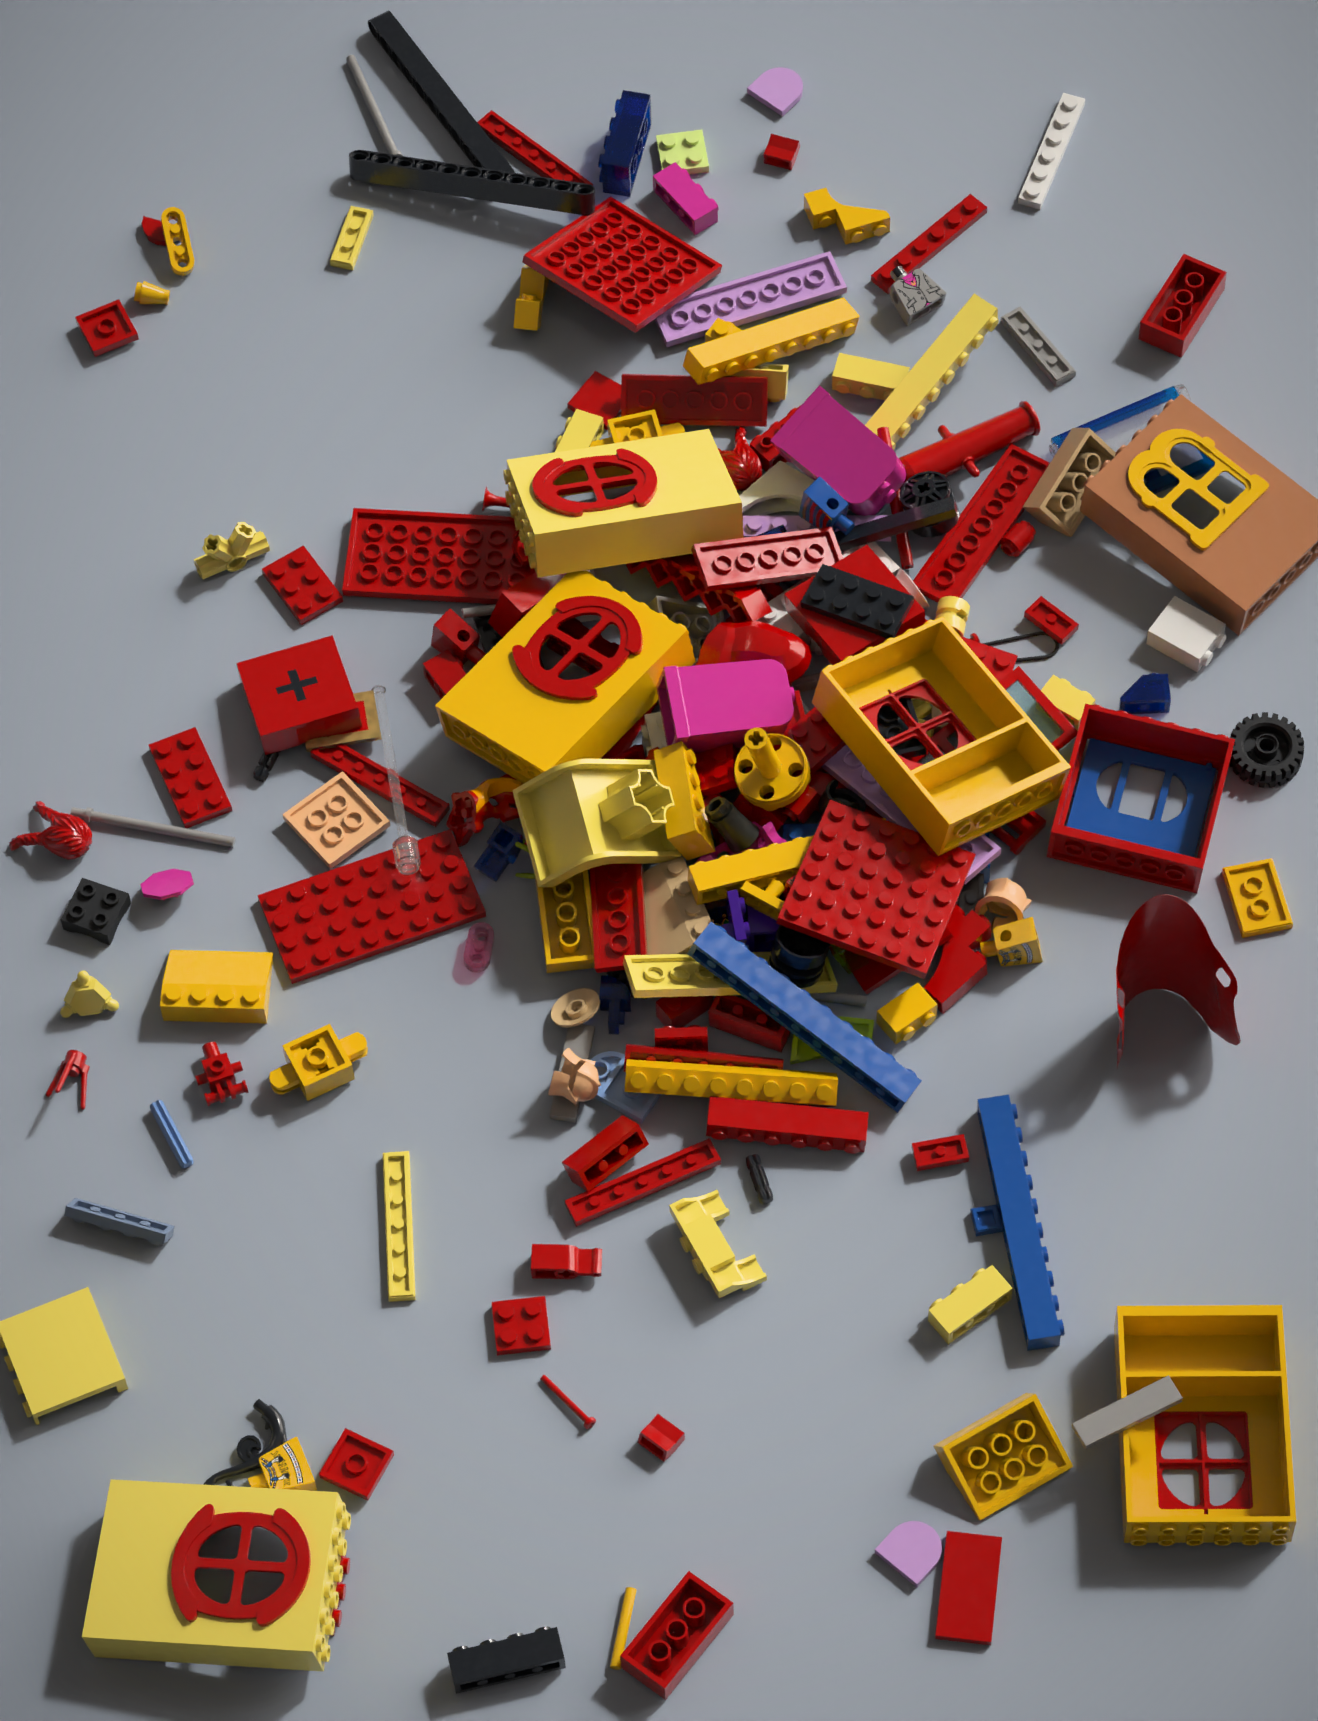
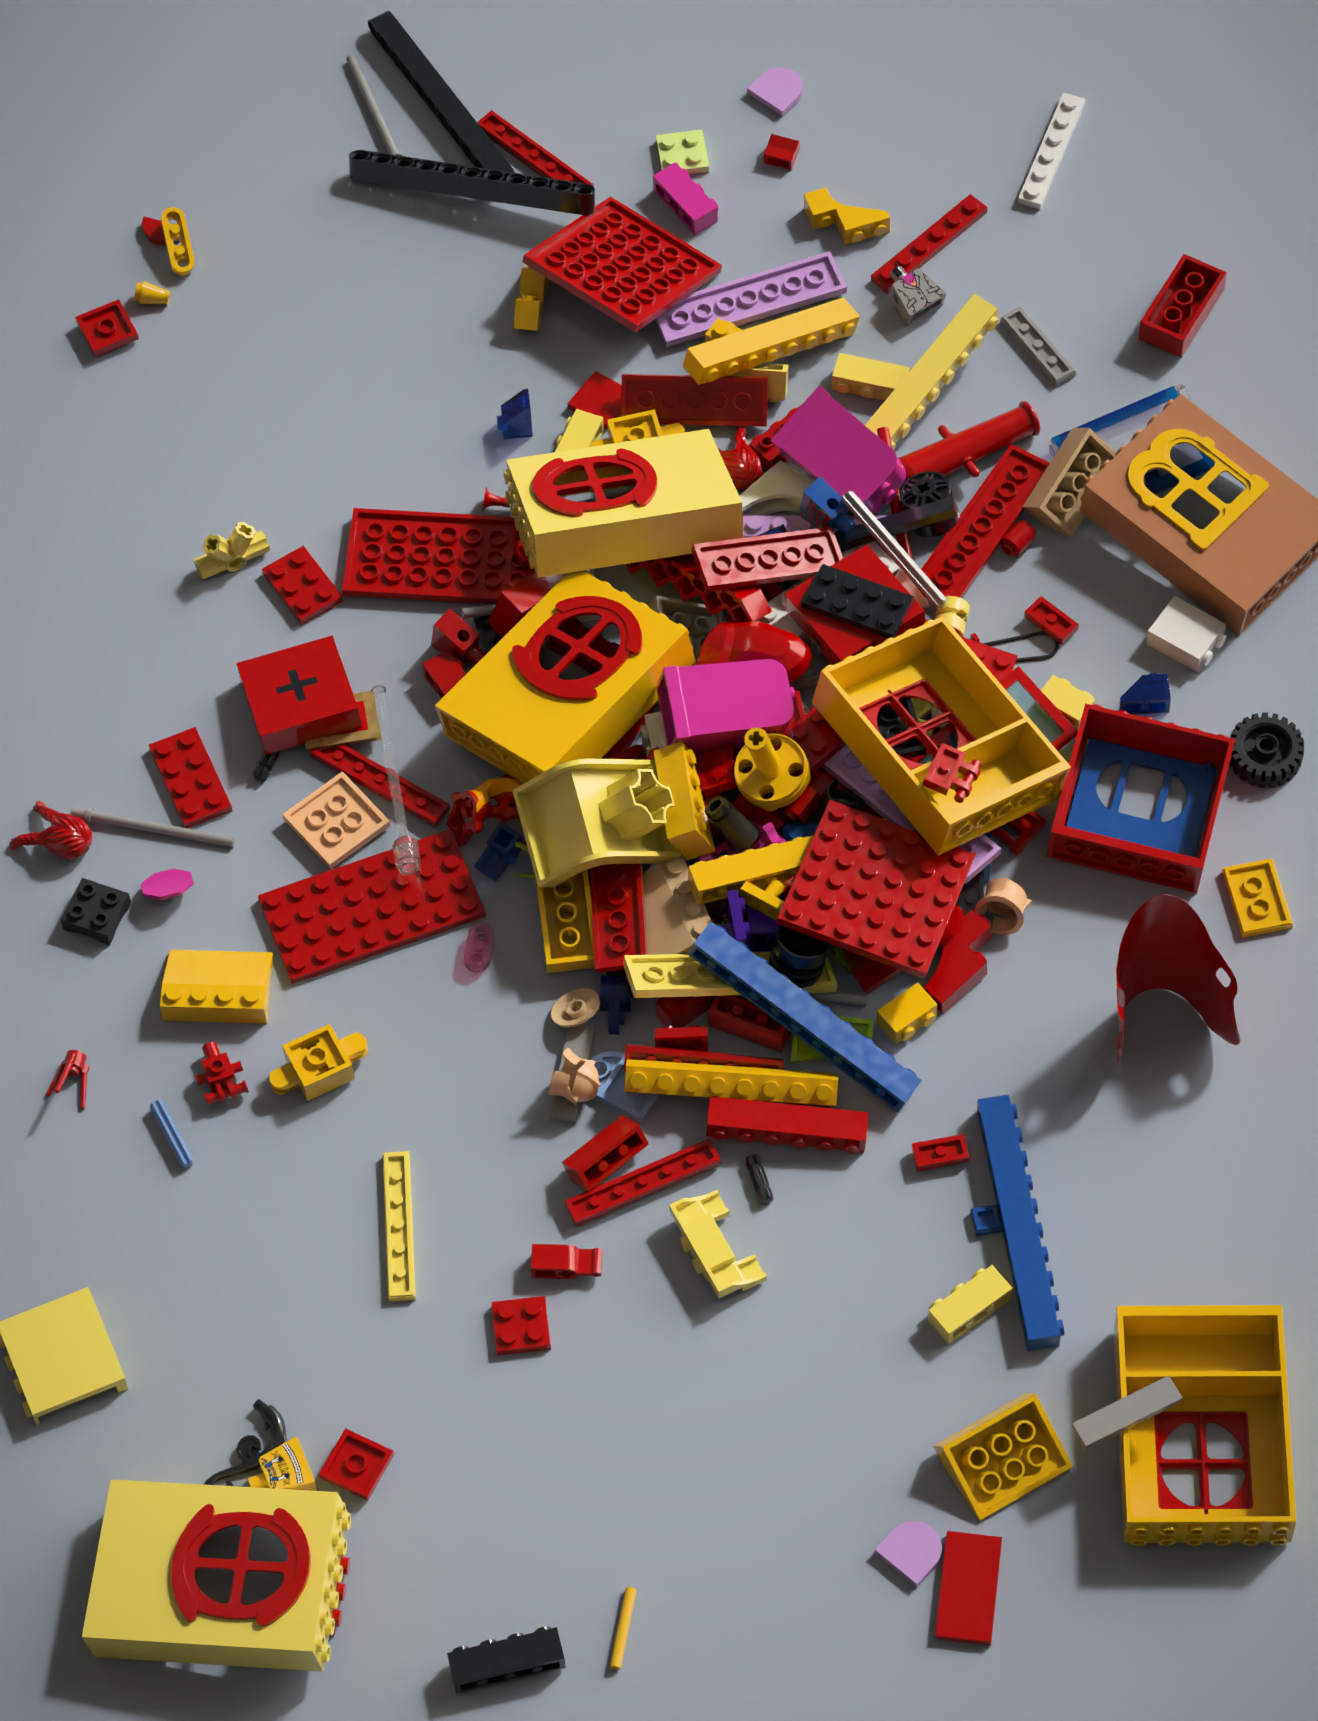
light yellow rock [60,971,119,1018] -> none
sand blue plate [64,1198,175,1245] -> none
light yellow tile [330,206,374,270] -> none
red piece [540,1375,596,1430] -> none
clear blue brick [598,90,652,197] -> none
red brick [620,1571,734,1700] -> none
red piece [637,1414,685,1462] -> none
yellow torso [980,917,1043,967] -> none
none -> clear blue slope [497,389,533,440]
none -> light grey axle [841,491,947,608]
none -> plate [922,743,981,803]

